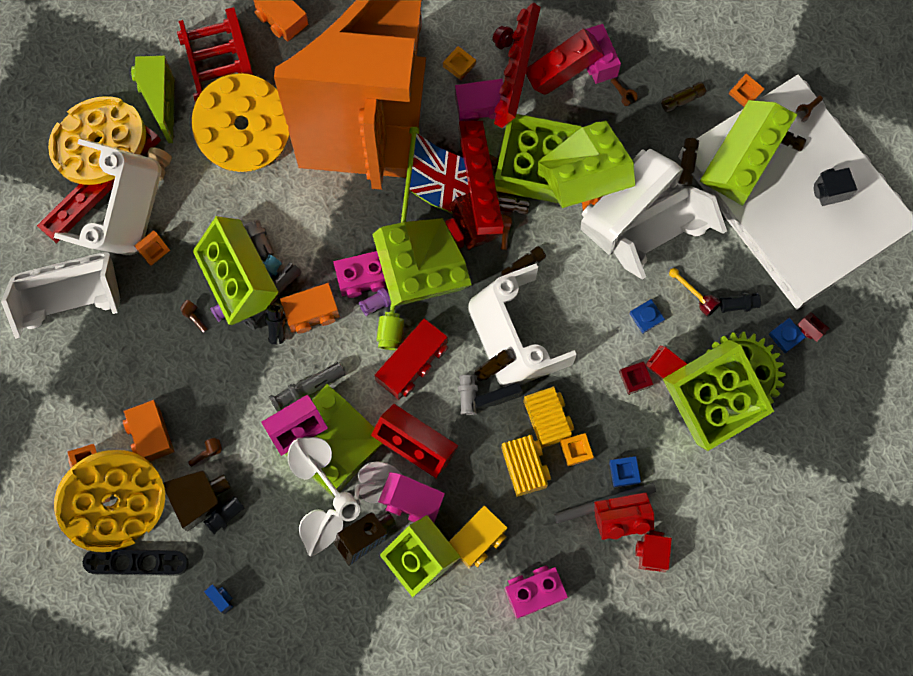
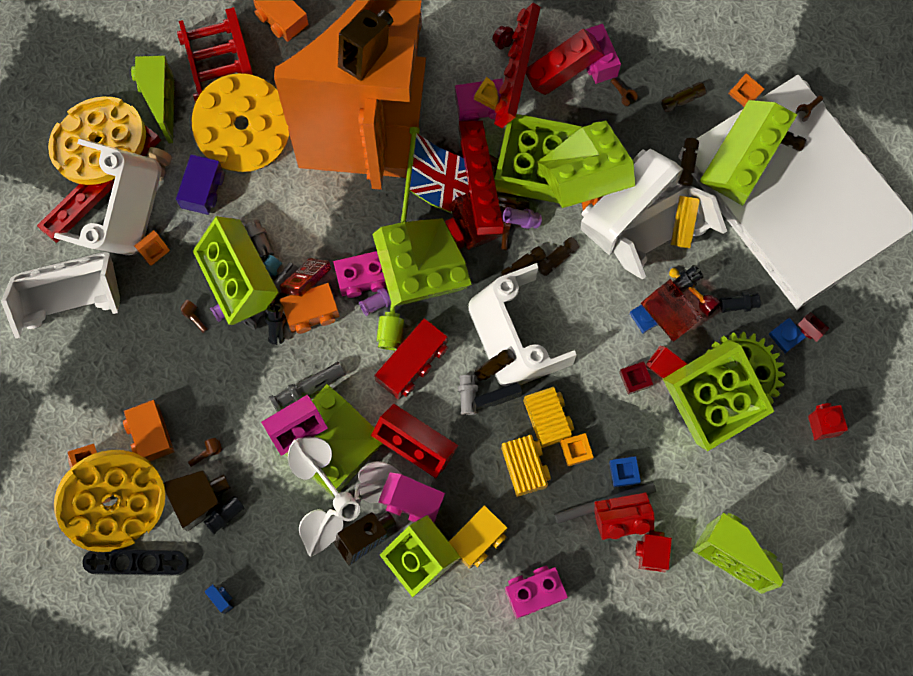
light orange plate [443,46,476,80] -> none
black brick [813,168,858,206] -> none
none -> dark purple brick [176,154,225,215]
none -> clear red tile [280,258,331,297]
none -> dark brown torso [338,10,393,81]
none -> yellow tile [474,77,498,110]
none -> medium lavender pin [503,207,542,229]
none -> dark brown axle [537,237,580,276]
none -> clear red brick [641,279,703,342]
none -> black pin [664,265,704,300]
none -> yellow tile [670,196,700,248]
none -> lime slope [692,513,784,594]
none -> red brick [808,403,848,441]

